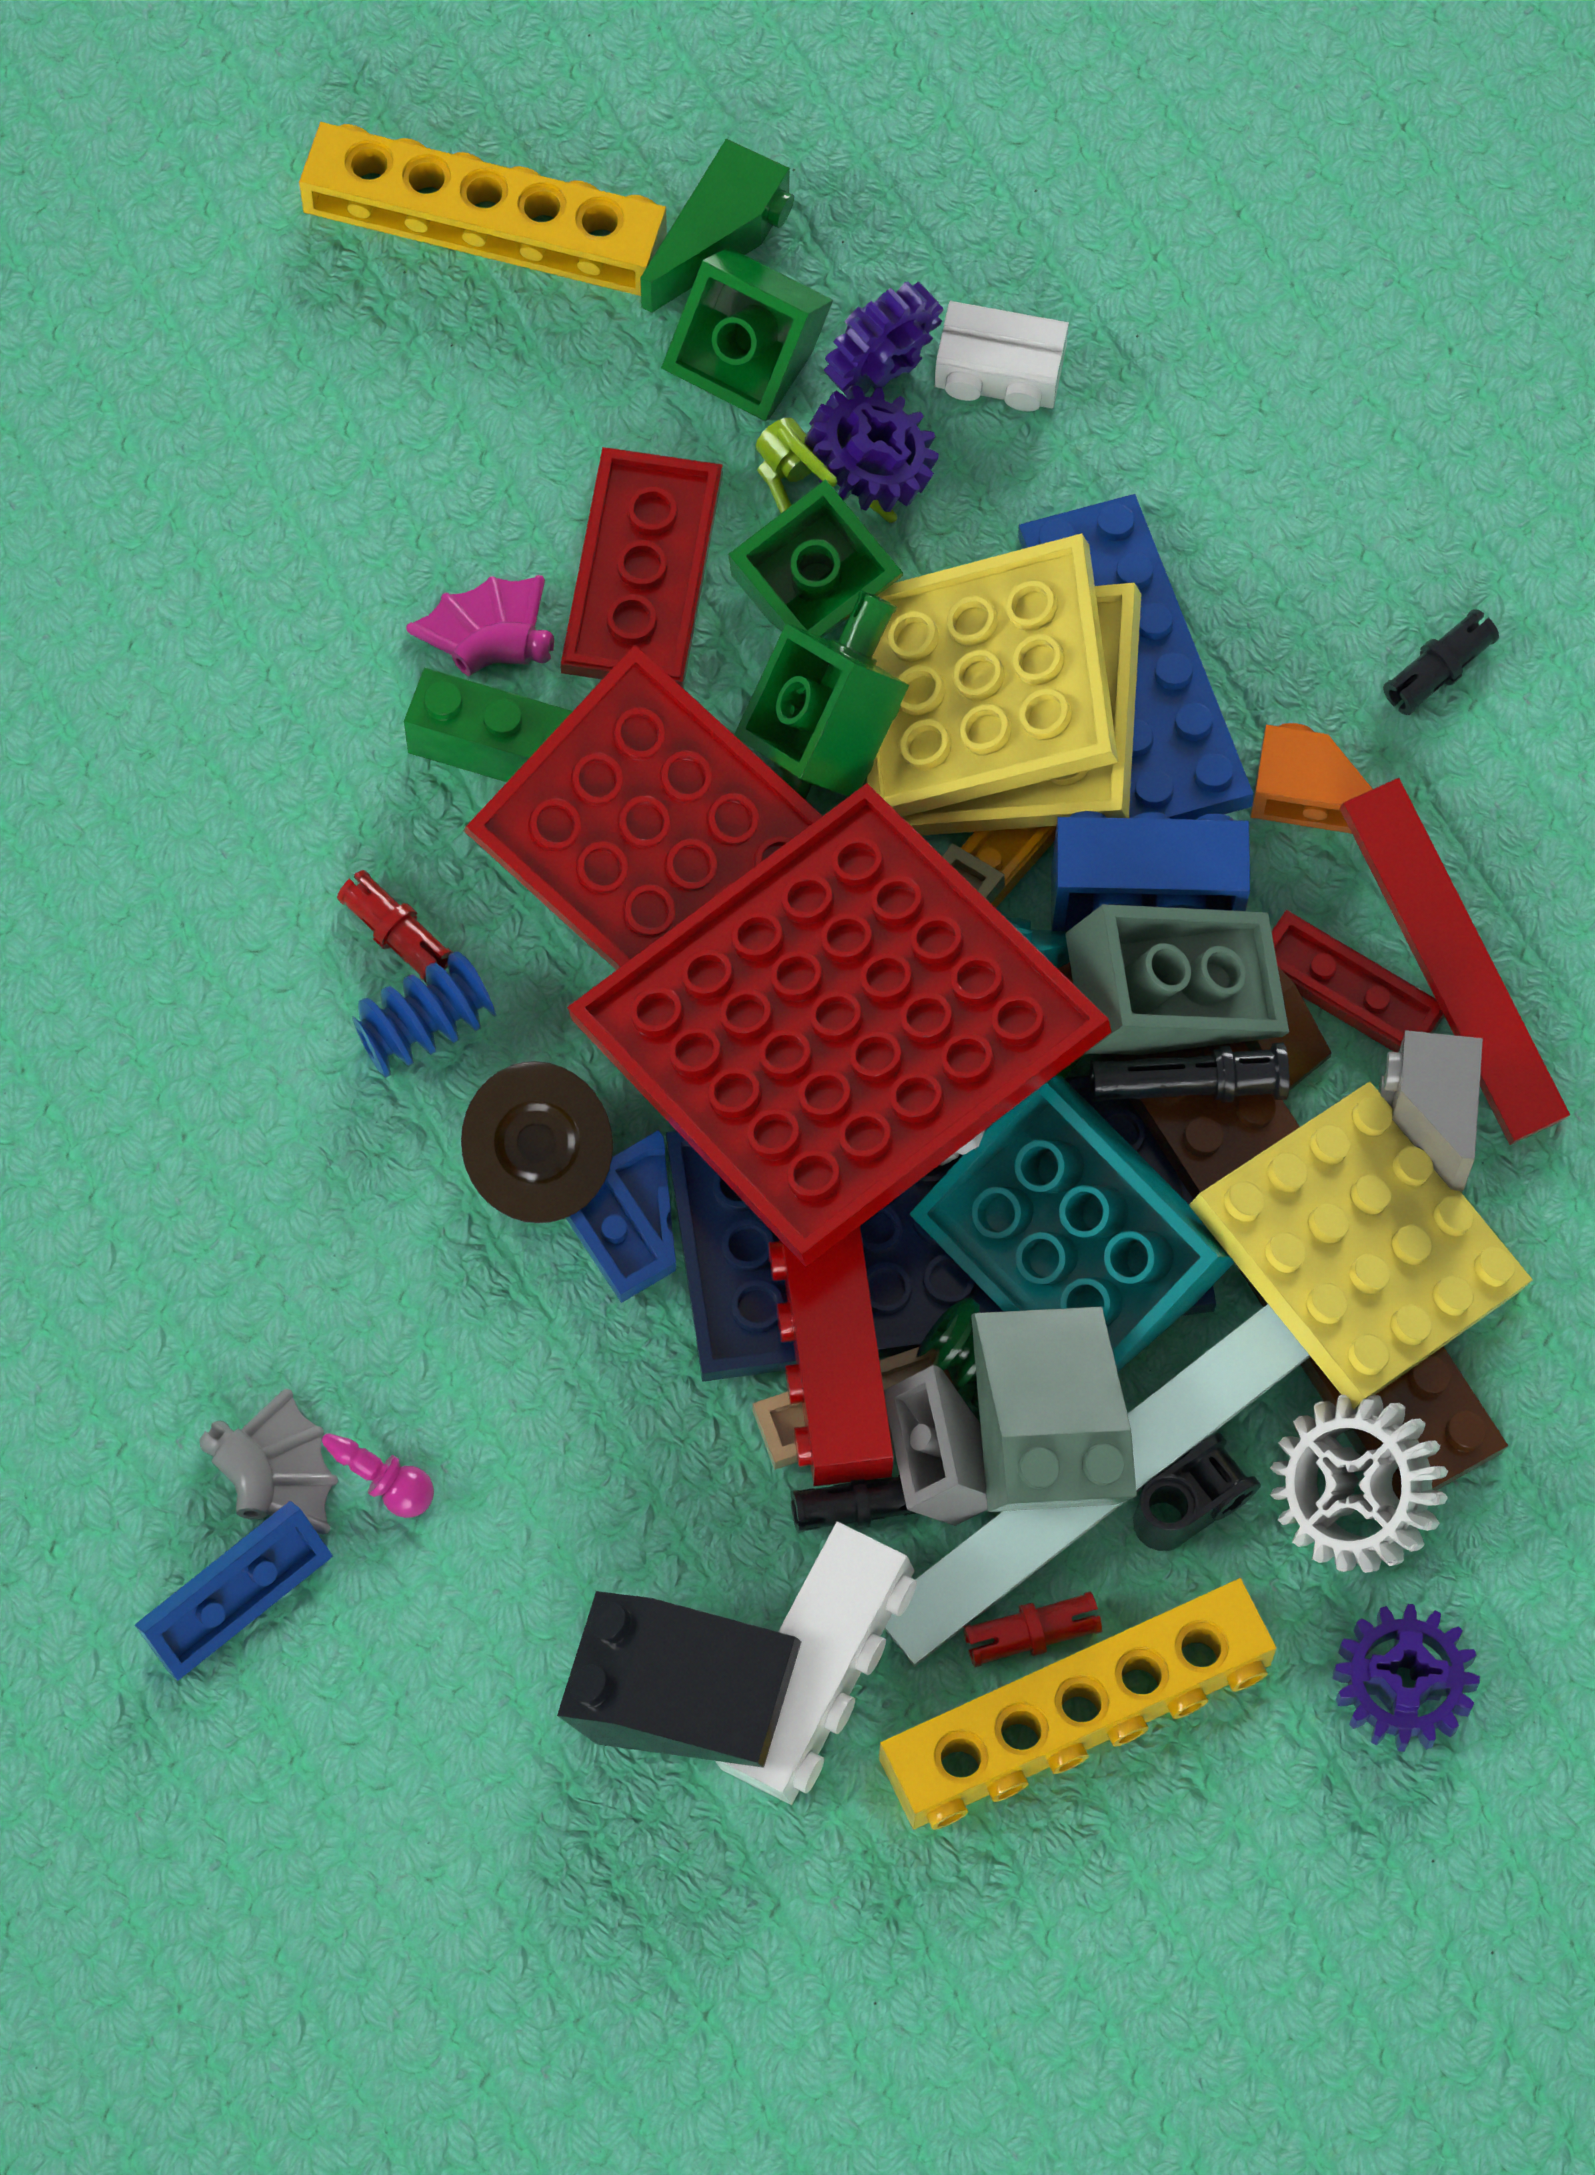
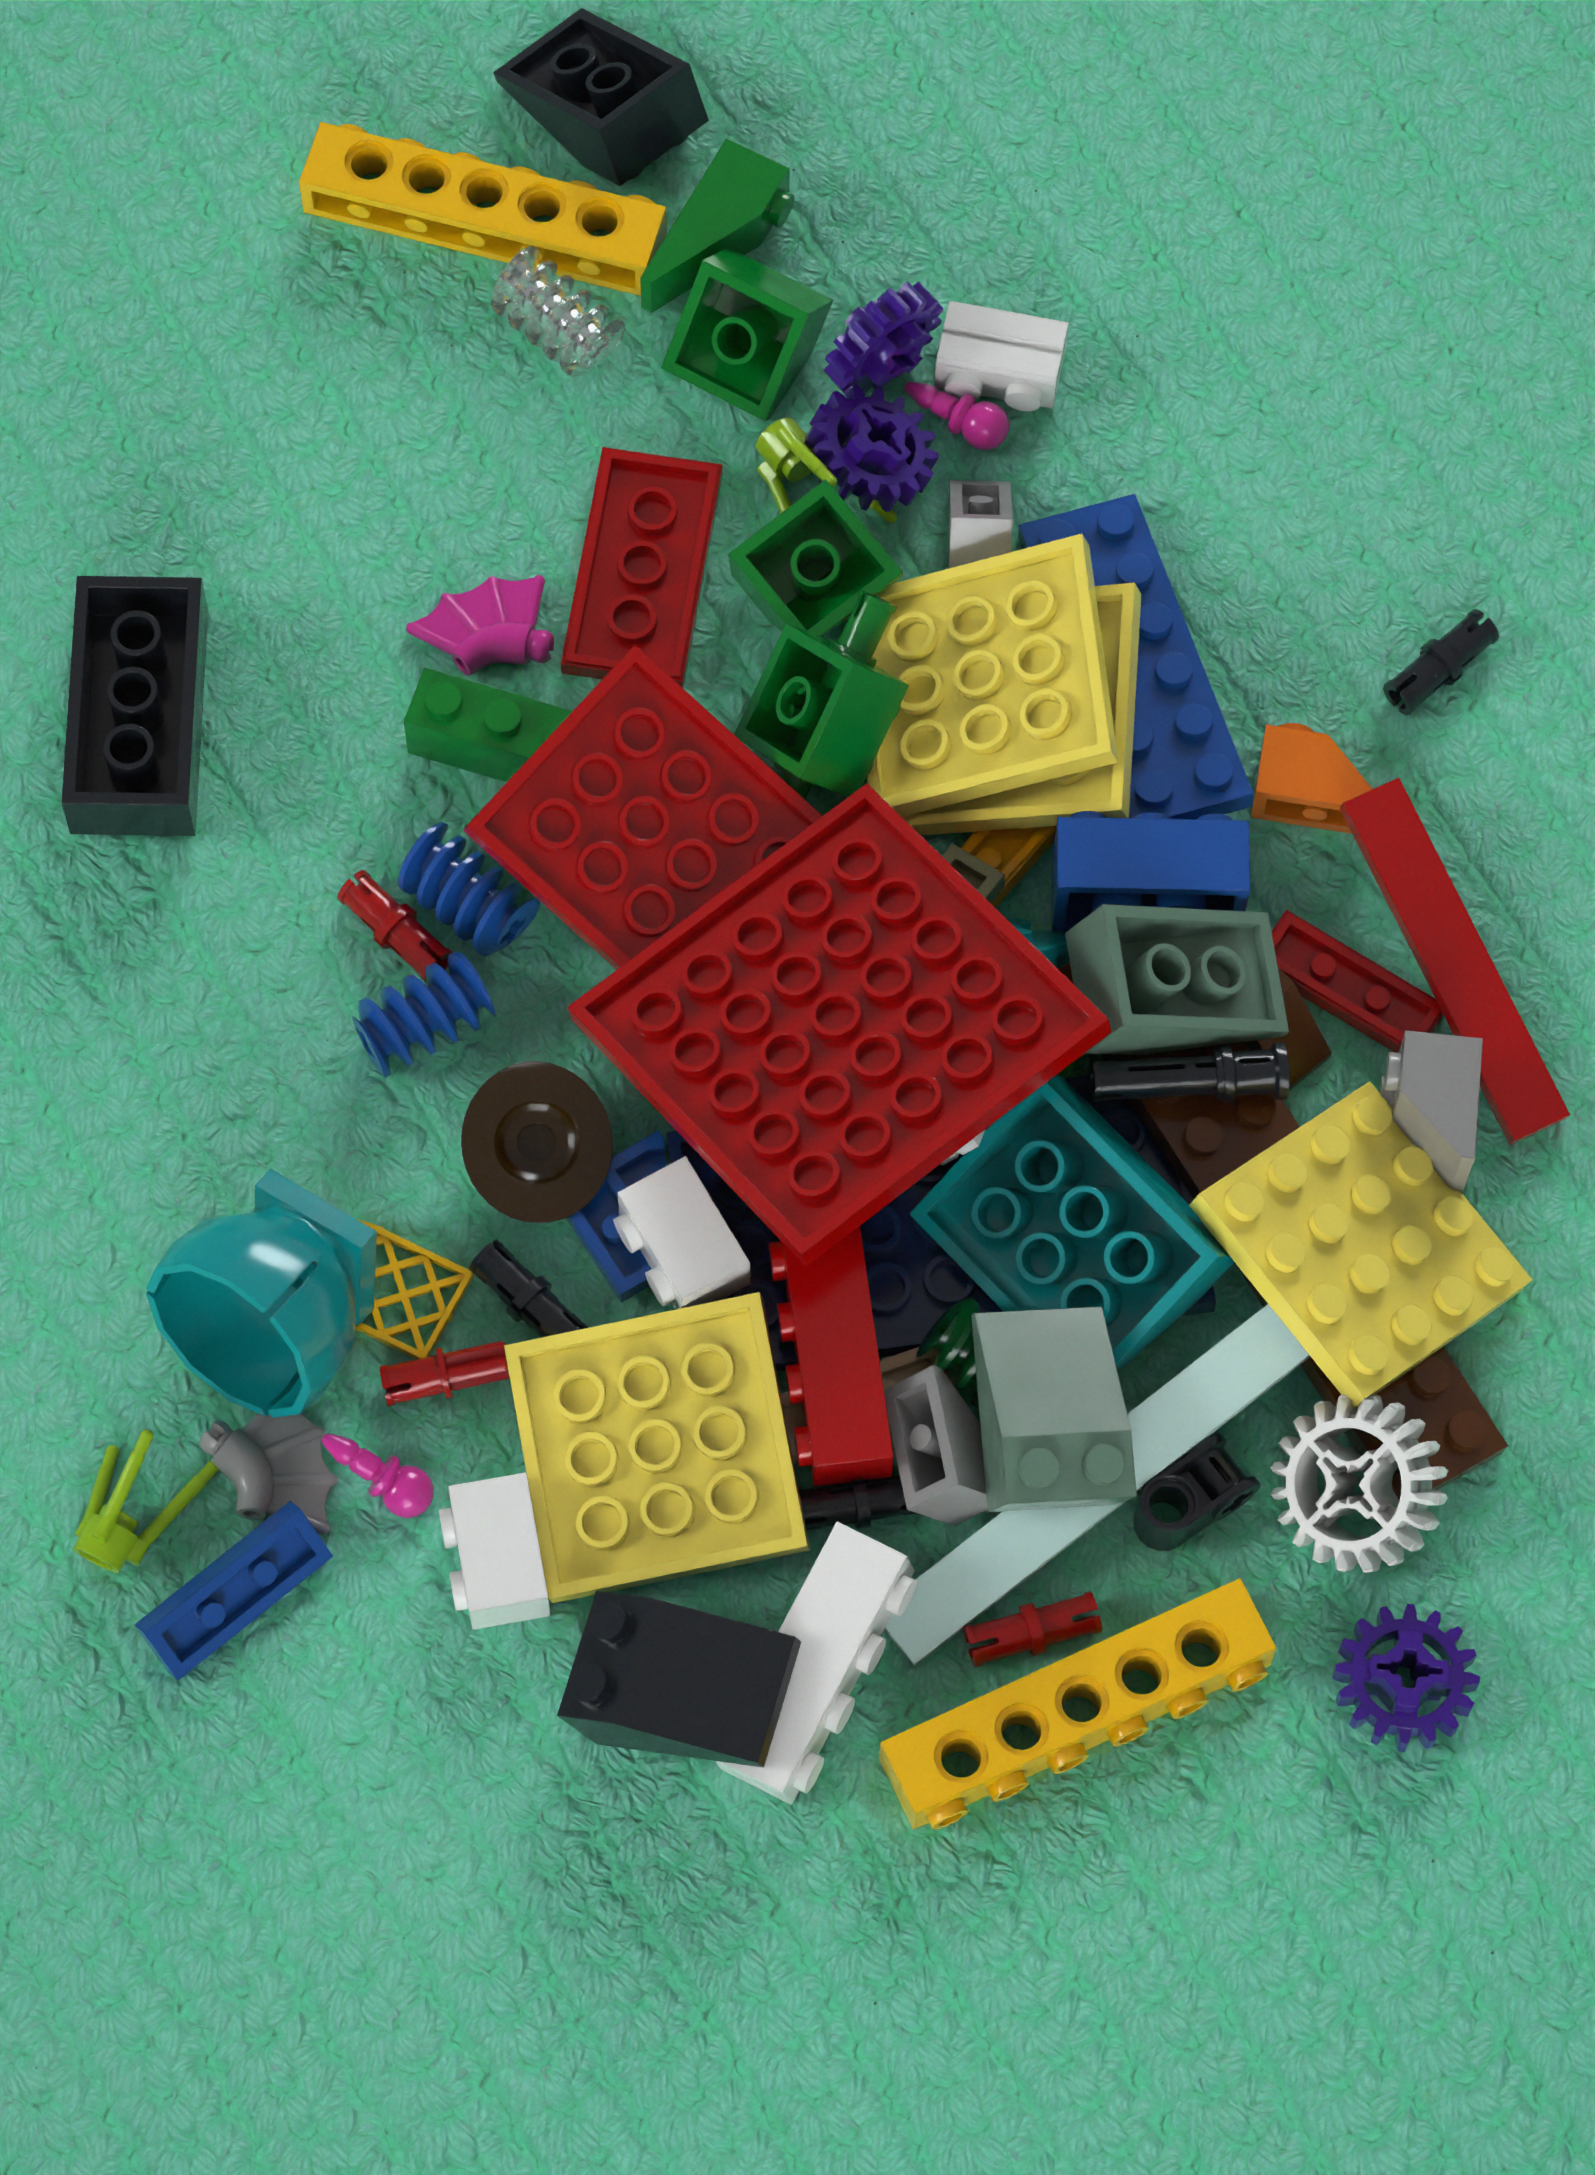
none -> black brick [62,576,208,836]
none -> lime plant [73,1429,219,1573]
none -> teal plate [146,1169,377,1418]
none -> yellow window [355,1219,474,1359]
none -> red axle [380,1341,509,1407]
none -> blue piece [398,822,540,957]
none -> white brick [439,1472,550,1630]
none -> black pin [469,1239,589,1337]
none -> clear piece [491,246,625,377]
none -> black slope [493,8,709,186]
none -> light yellow plate [504,1292,810,1603]
none -> white brick [613,1156,750,1309]
none -> dark pink bar [904,382,1009,450]
none -> light grey slope [947,480,1013,569]

